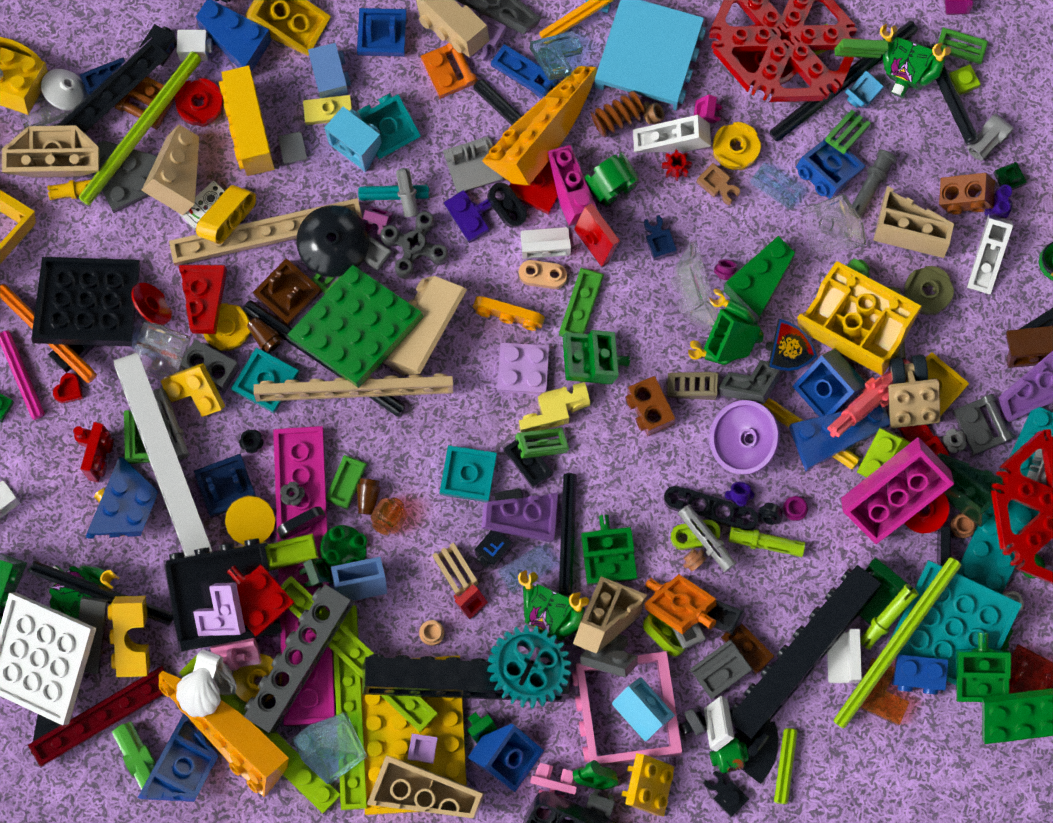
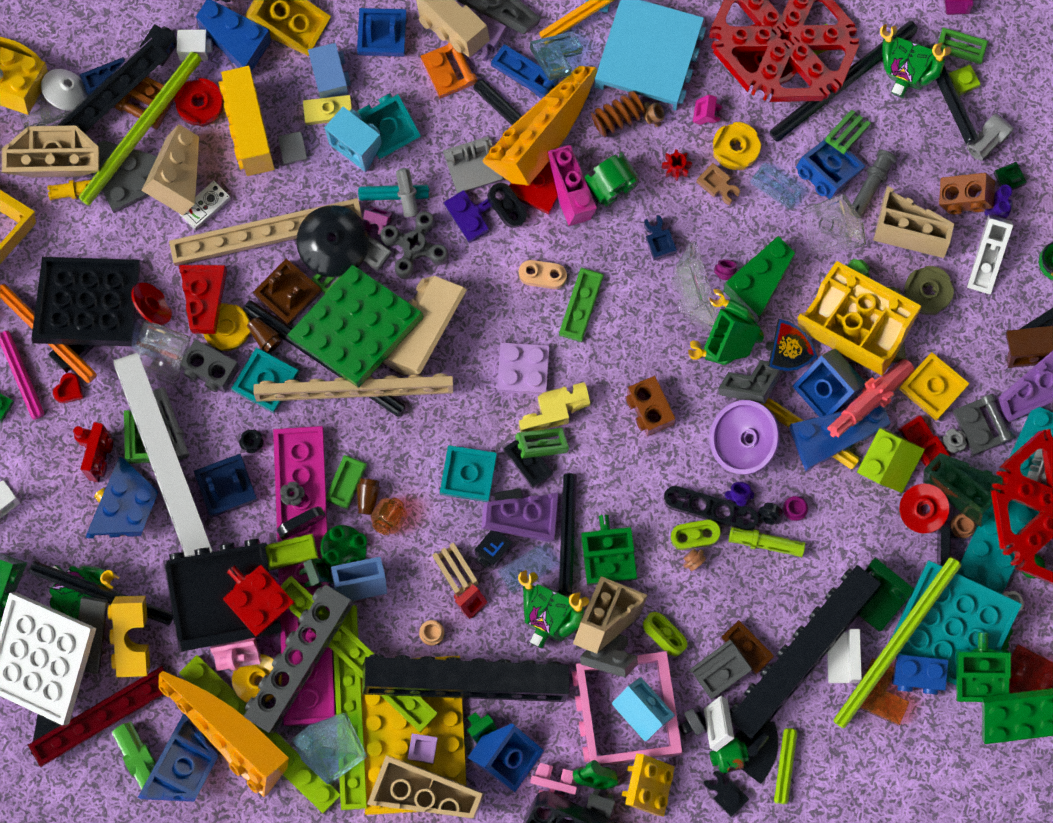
yellow plate [160,363,225,417] -> none
white animal [176,649,236,717] -> none
lavender plate [193,583,246,636] -> none
yellow beam [196,185,256,244] -> none
yellow tile [225,495,275,545] -> none
light orange plate [472,296,545,331] -> none
teal gear [487,625,571,708] -> none
white panel [521,227,571,259] -> none
green plate [562,330,630,385] -> none
red plate [574,203,620,267] -> none
white slope [633,115,711,153] -> none
orange plate [645,574,717,635] -> none
dark tan slope [667,372,718,400] -> none
light grey slope [673,623,706,649] -> none
light grey pin [678,504,737,573] -> none
black plate [707,600,746,636] -> none
bright green tile [834,39,888,58] -> none
dark pink brick [841,437,954,544] -> none
dark azure bracket [845,71,885,108] -> none
lime pin [860,584,919,650] -> none
tan plate [888,354,940,428] -> none

